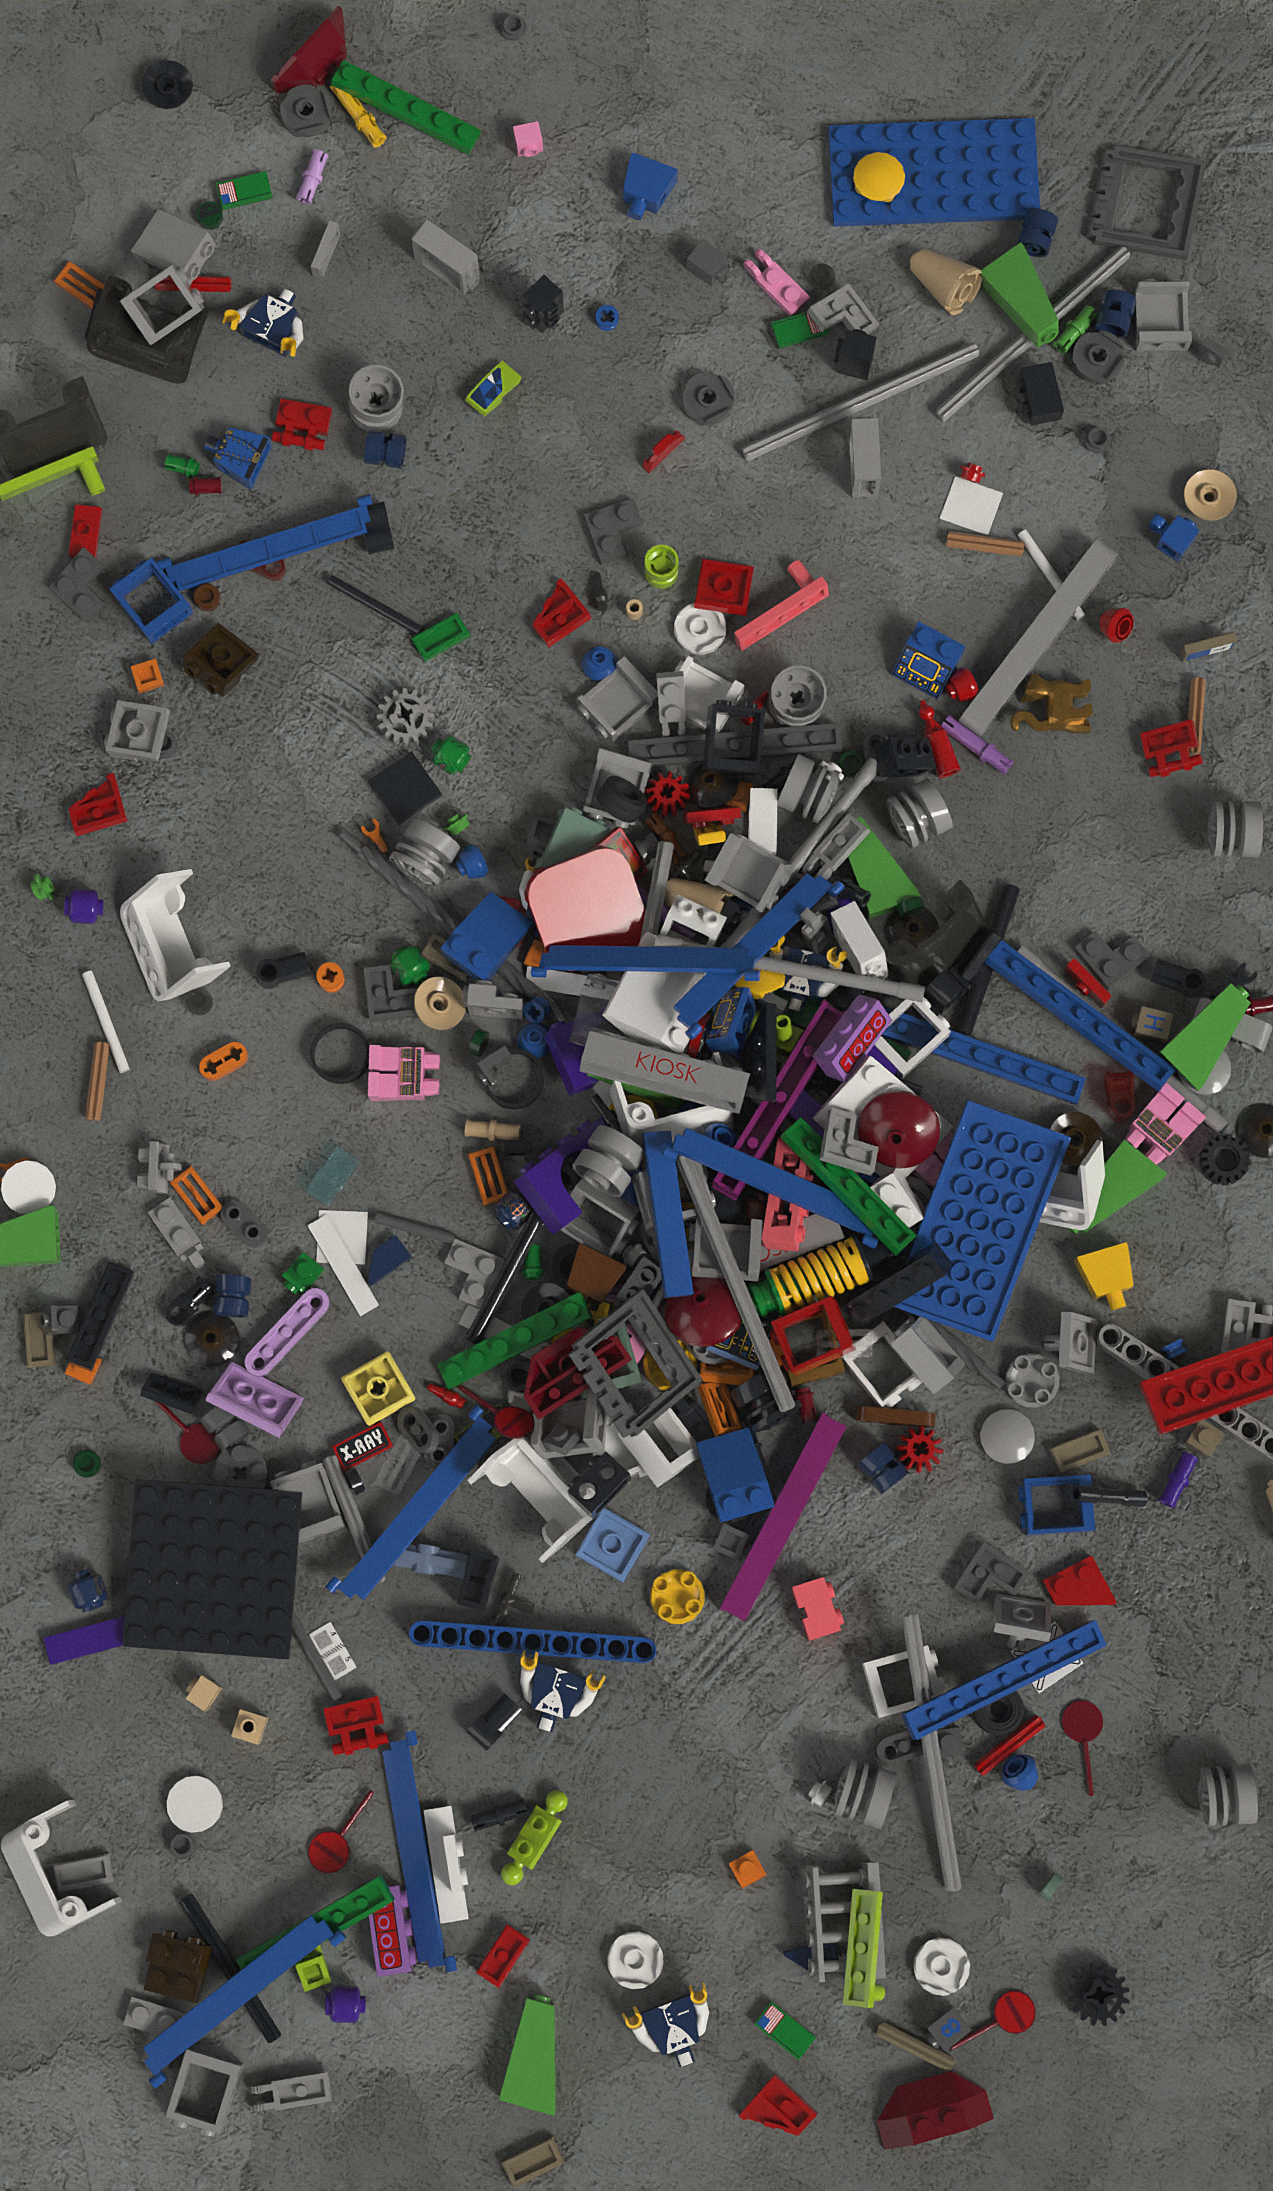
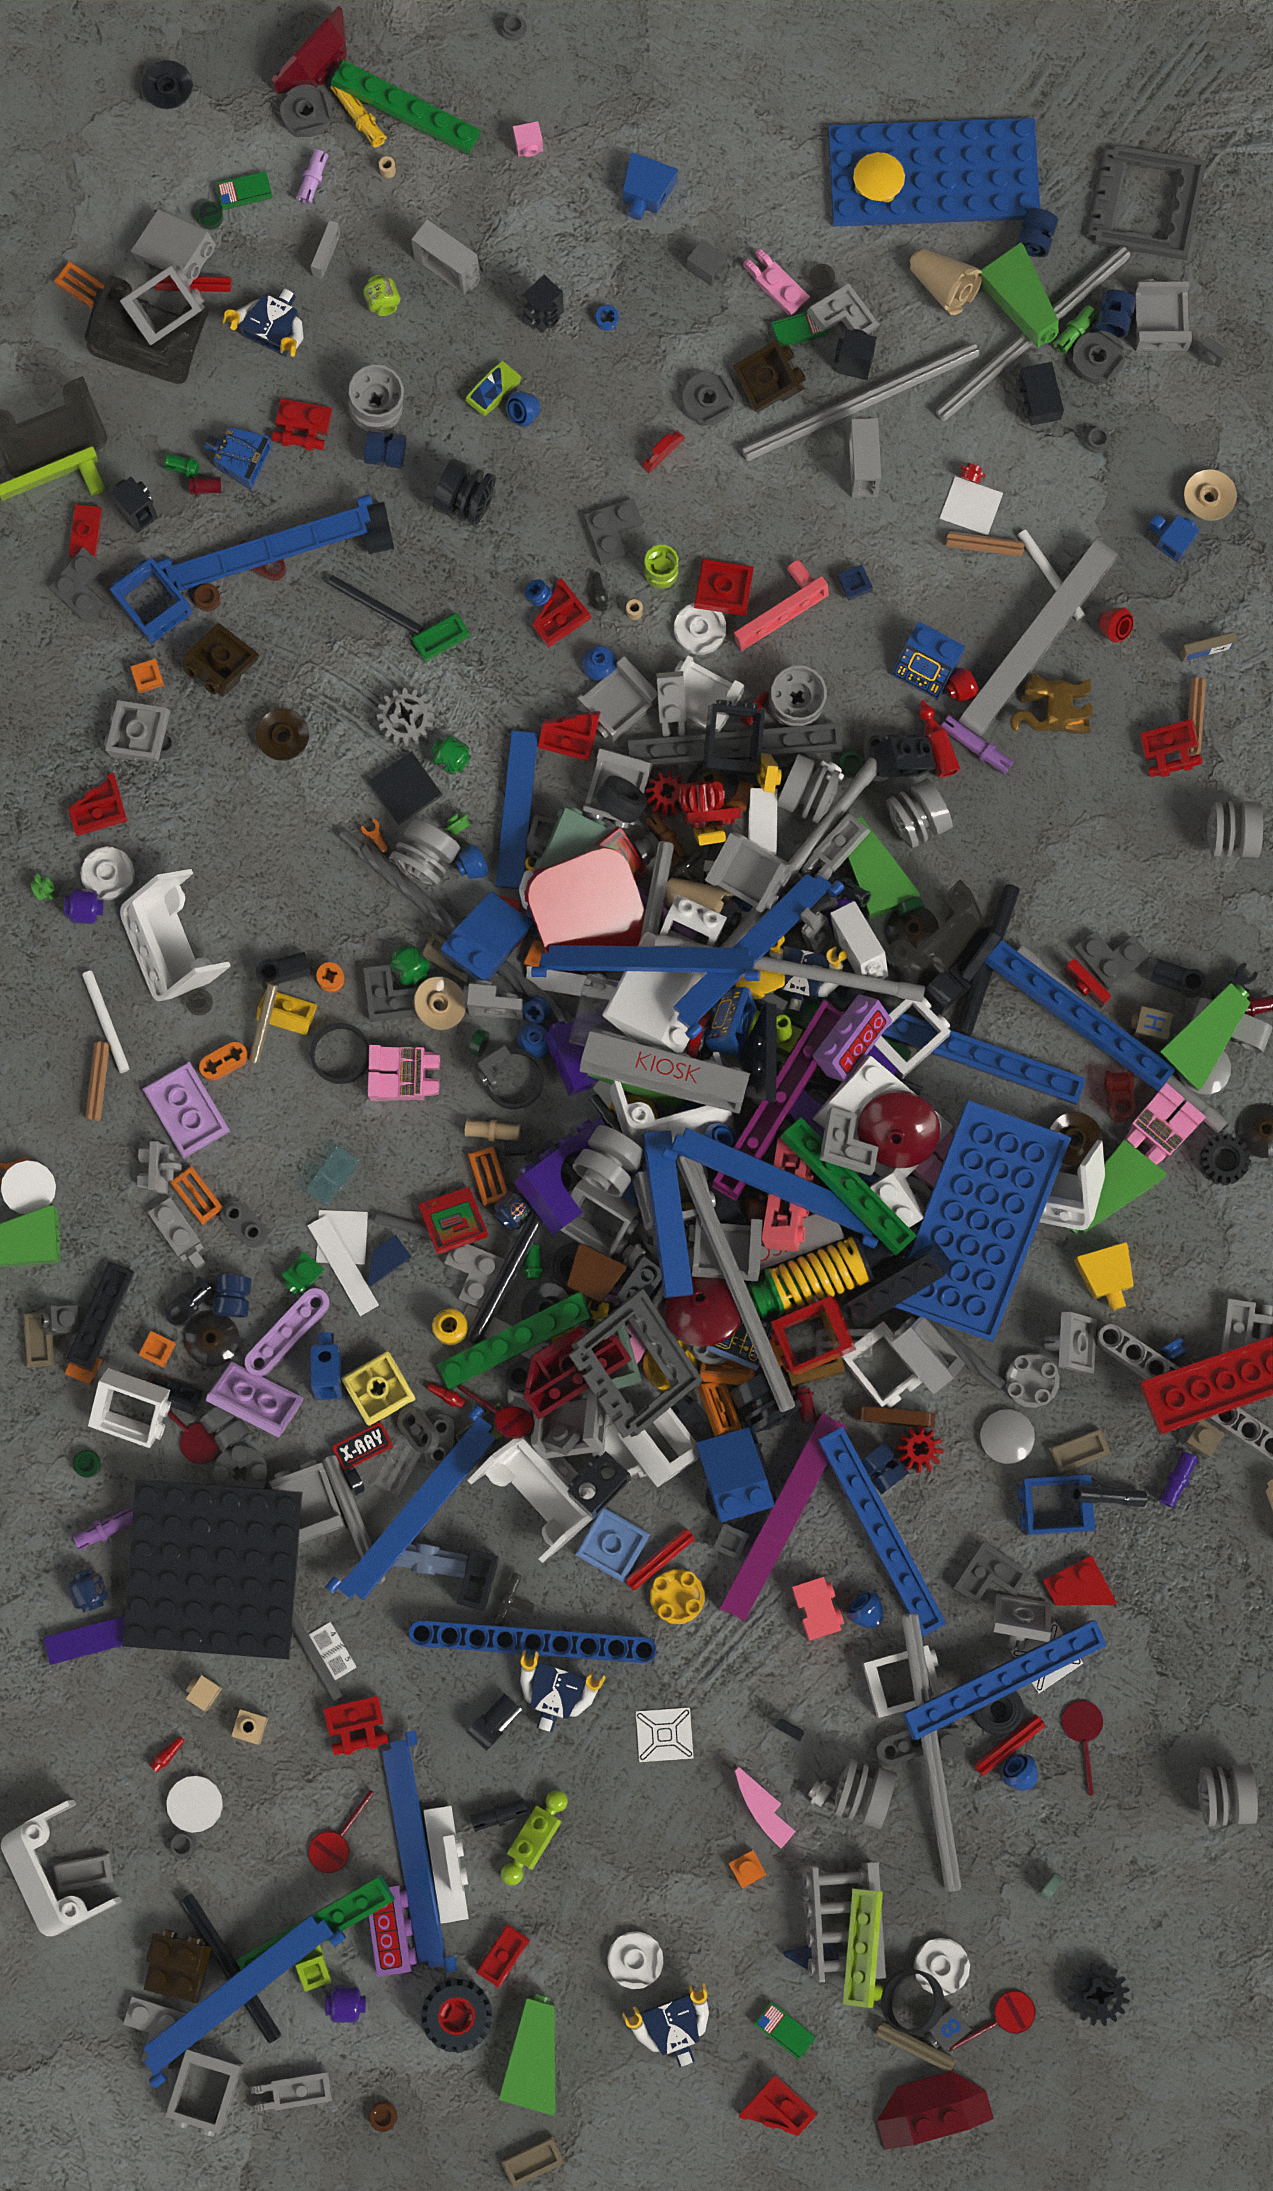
none -> medium lavender pin [72,1506,133,1551]
none -> white tile [80,846,135,900]
none -> white window [88,1368,171,1448]
none -> black brick [110,477,158,533]
none -> orange plate [138,1331,176,1368]
none -> lavender tile [143,1062,231,1159]
none -> red piece [149,1736,185,1773]
none -> dark tan bar [249,983,279,1063]
none -> dark brown dish [256,709,309,761]
none -> yellow slope [256,991,317,1035]
none -> blue torso [311,1332,343,1400]
none -> lime head [363,275,401,316]
none -> reddish brown tile [369,2101,398,2132]
none -> tan piece [379,156,396,178]
none -> red tile [418,1186,488,1255]
none -> black wheel [421,1979,492,2053]
none -> yellow head [432,1308,468,1345]
none -> black wheel [433,458,496,527]
none -> blue tile [496,731,538,889]
none -> blue cone [506,392,540,427]
none -> blue bush [525,579,552,606]
none -> red wing [538,711,601,761]
none -> red axle [625,1528,694,1591]
none -> white sticker [636,1708,693,1762]
none -> red gear [679,781,725,813]
none -> dark brown plate [733,340,806,413]
none -> bright pink slope [734,1767,796,1849]
none -> yellow plate [757,753,781,793]
none -> black tile [774,1718,804,1741]
none -> blue plate [817,1427,947,1637]
none -> dark blue plate [838,565,873,601]
none -> blue cone [848,1592,884,1628]
none -> black tyre [881,1969,944,2035]

